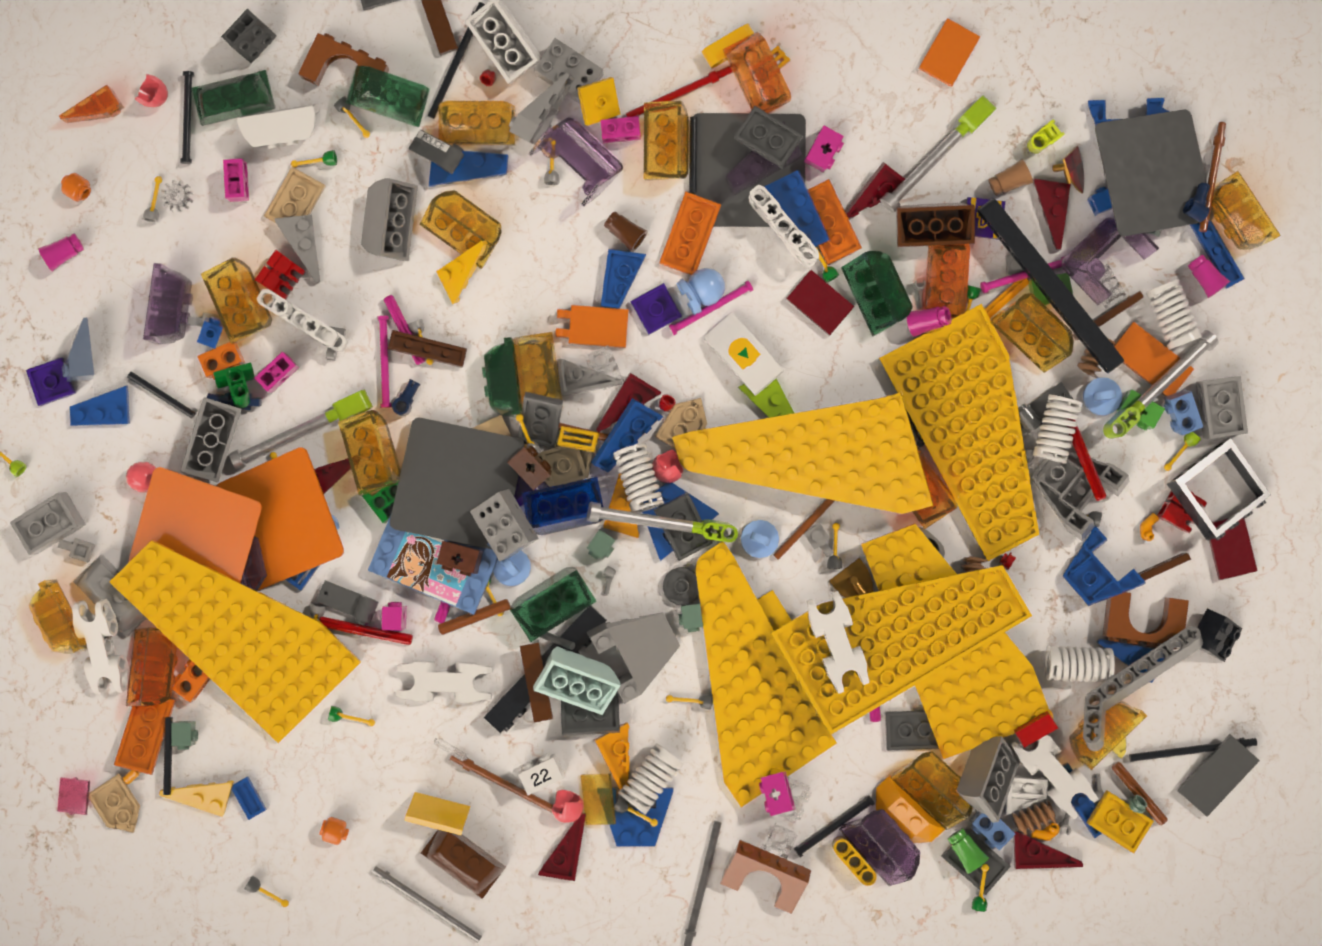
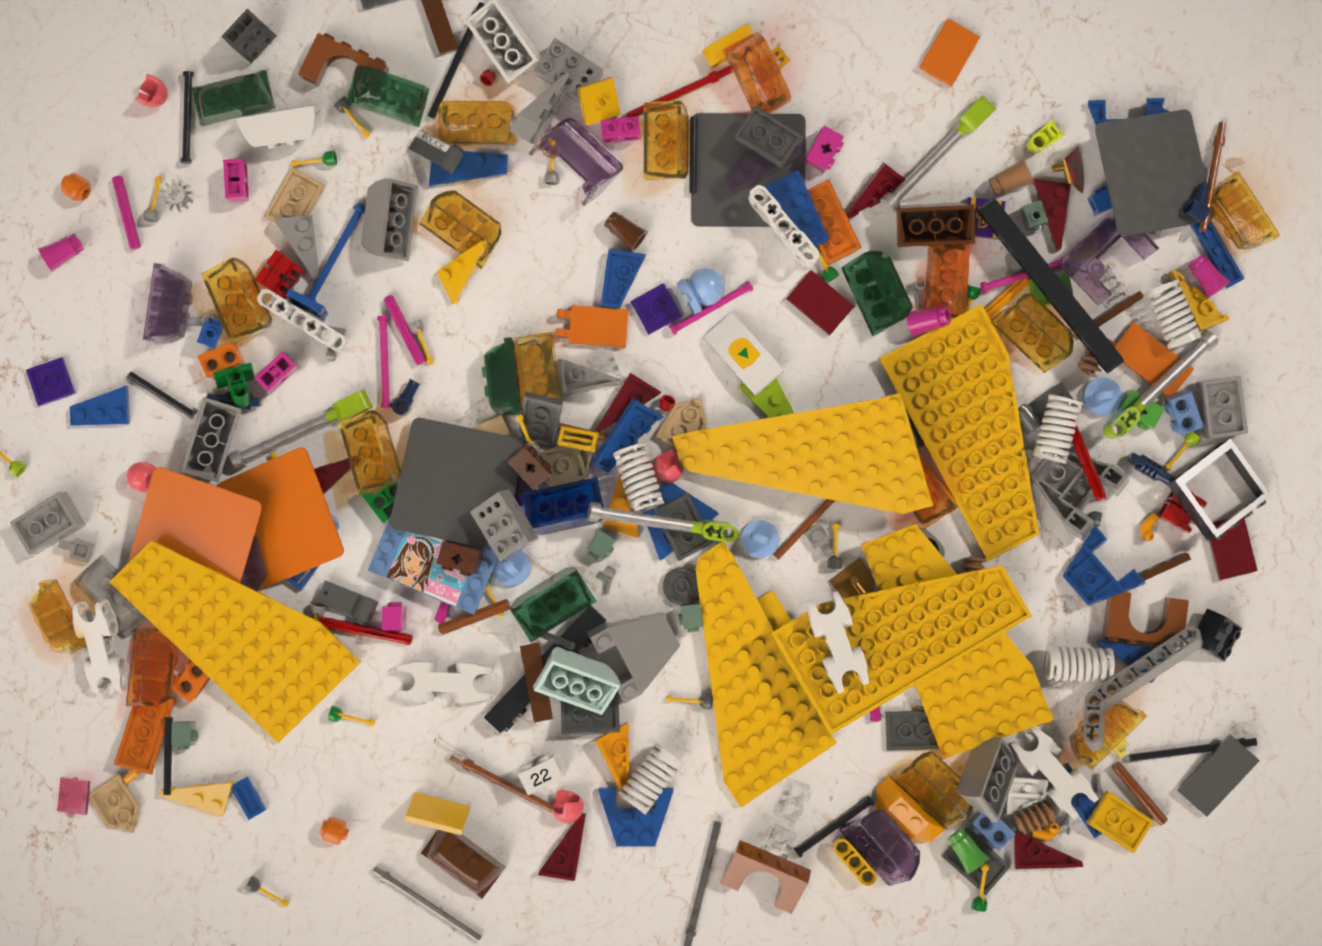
clear orange slope [59,85,124,123] -> none
sand blue slope [62,317,94,382] -> none
reddish brown tile [388,330,467,368] -> none
clear yellow piece [581,773,616,825] -> none
hinge [613,795,658,826] -> none
orange tile [659,191,721,275] -> none
dark pink brick [759,771,796,816] -> none
red plate [999,552,1016,570] -> none
red tile [1014,711,1058,748] -> none
sand green plate [1129,795,1147,814] -> none
none -> dark pink axle [112,176,141,250]
none -> blue tile [286,203,366,321]
none -> sand green brick [1019,200,1048,232]
none -> dark blue hinge [1126,452,1175,485]
none -> yellow wing [1168,269,1230,331]

